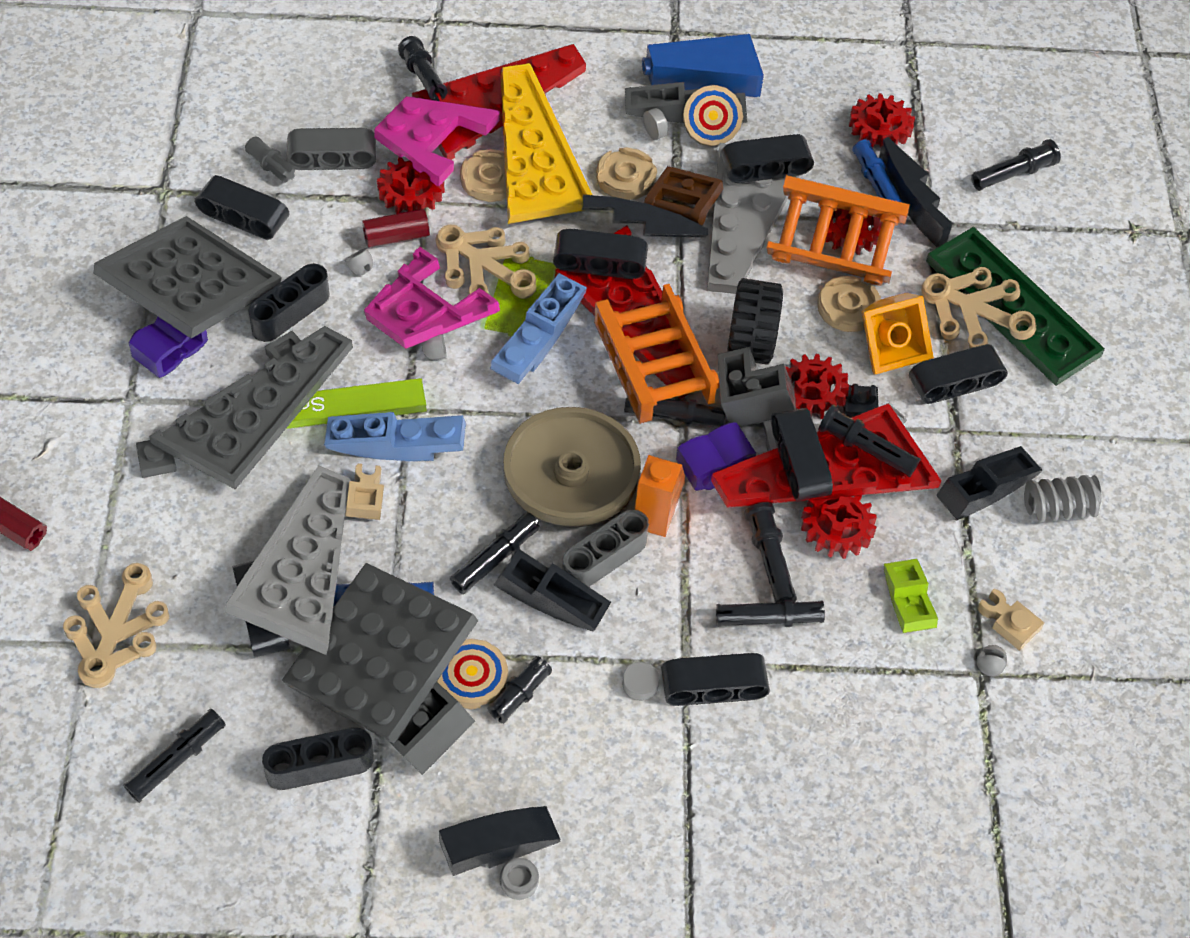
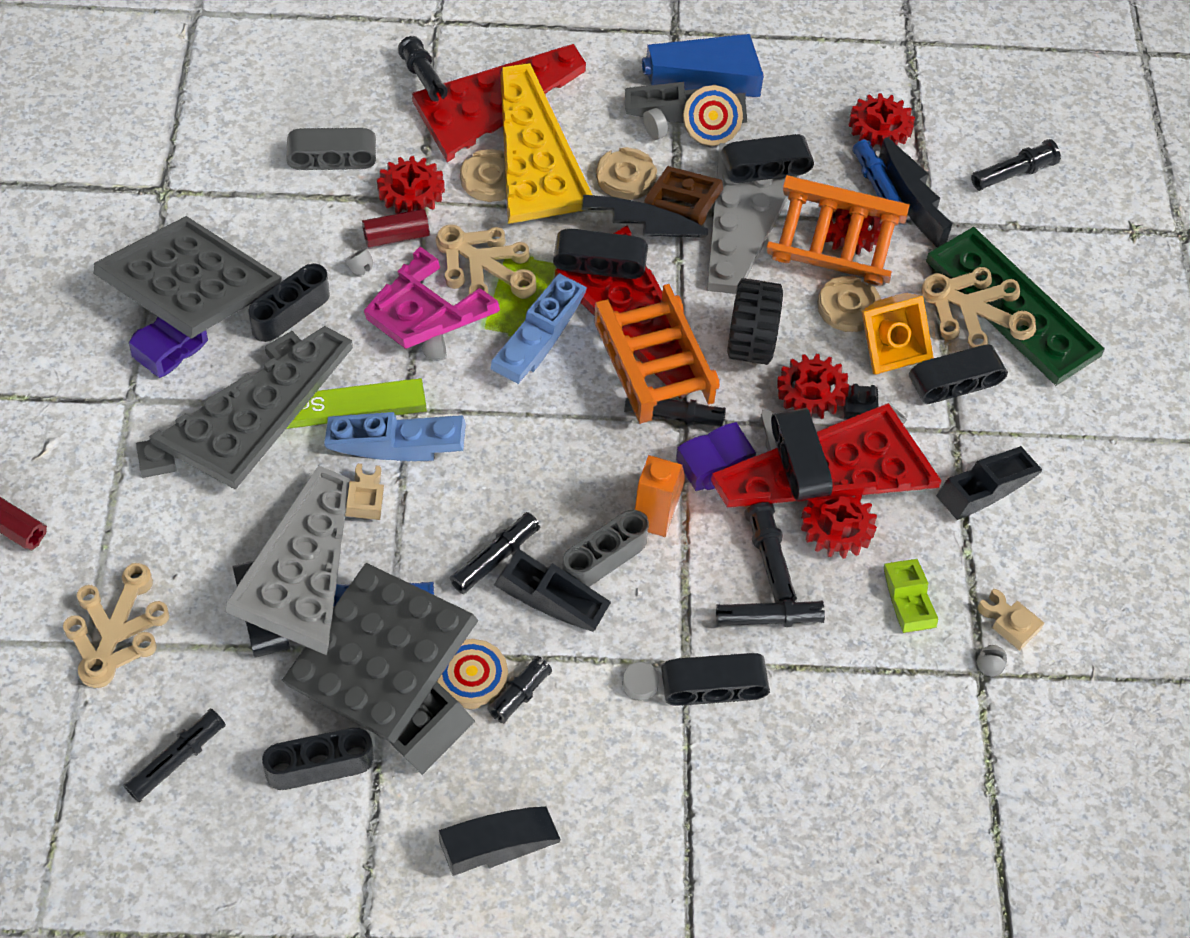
black beam [194,175,289,240] -> none
dark grey axle [245,136,295,182] -> none
dark pink wing [374,96,500,186] -> none
light grey tile [500,858,539,900] -> none
dark tan dish [503,407,641,526] -> none
dark grey brick [717,347,796,427] -> none
black pin [818,404,921,478] -> none
light grey piece [1024,474,1102,522] -> none

